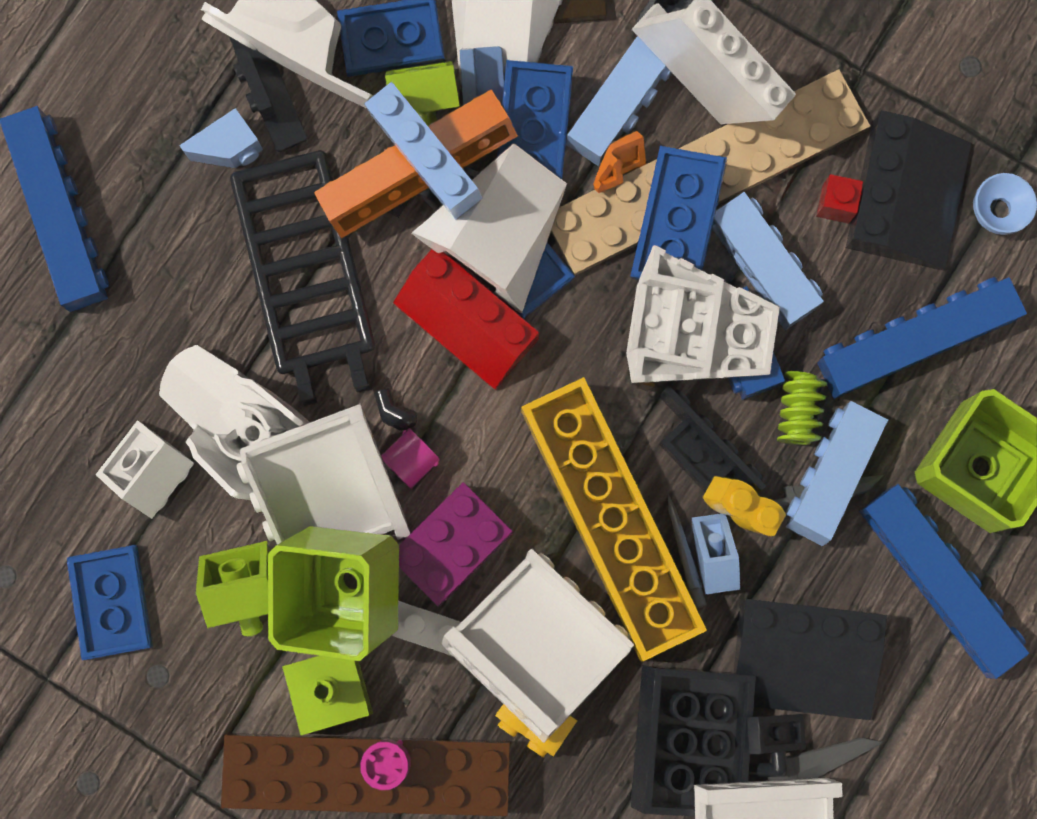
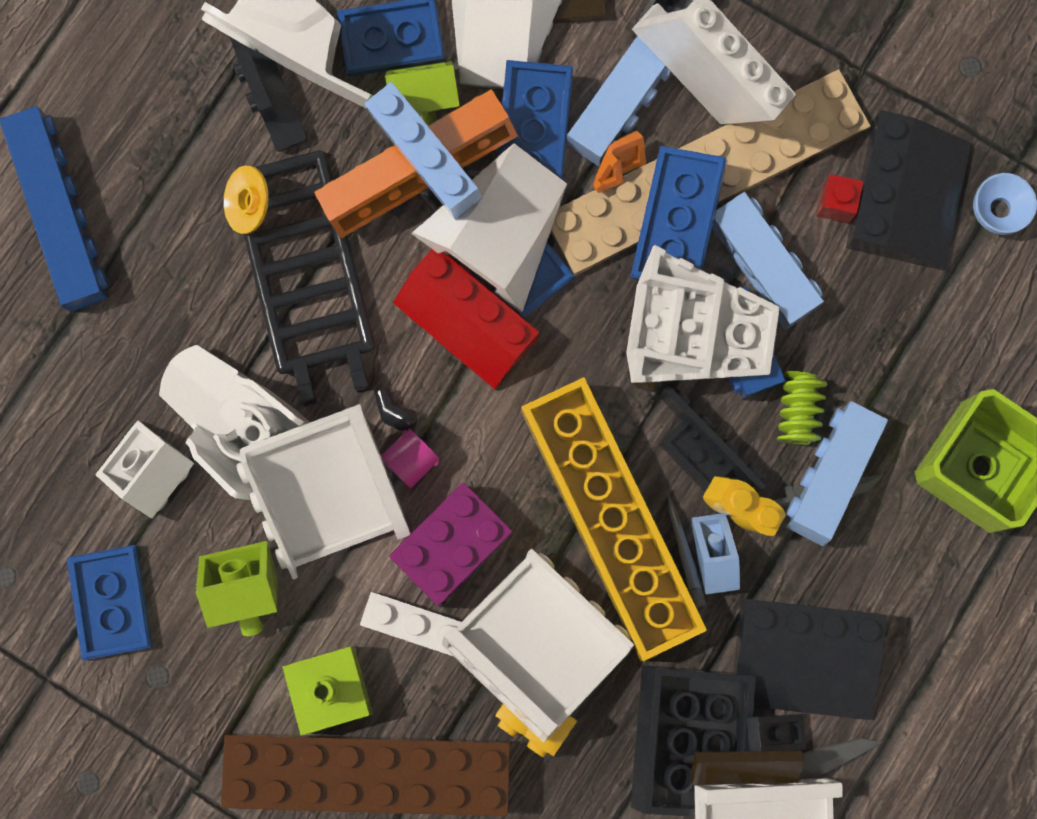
light blue slope [179,108,263,168] -> none
lime plate [268,526,399,661] -> none
dark pink piece [361,739,411,790] -> none
medium blue panel [459,46,504,105] -> none
blue brick [817,277,1027,399] -> none
blue brick [859,484,1029,679] -> none
none -> yellow dish [224,166,269,234]
none -> dark brown tile [690,750,804,785]

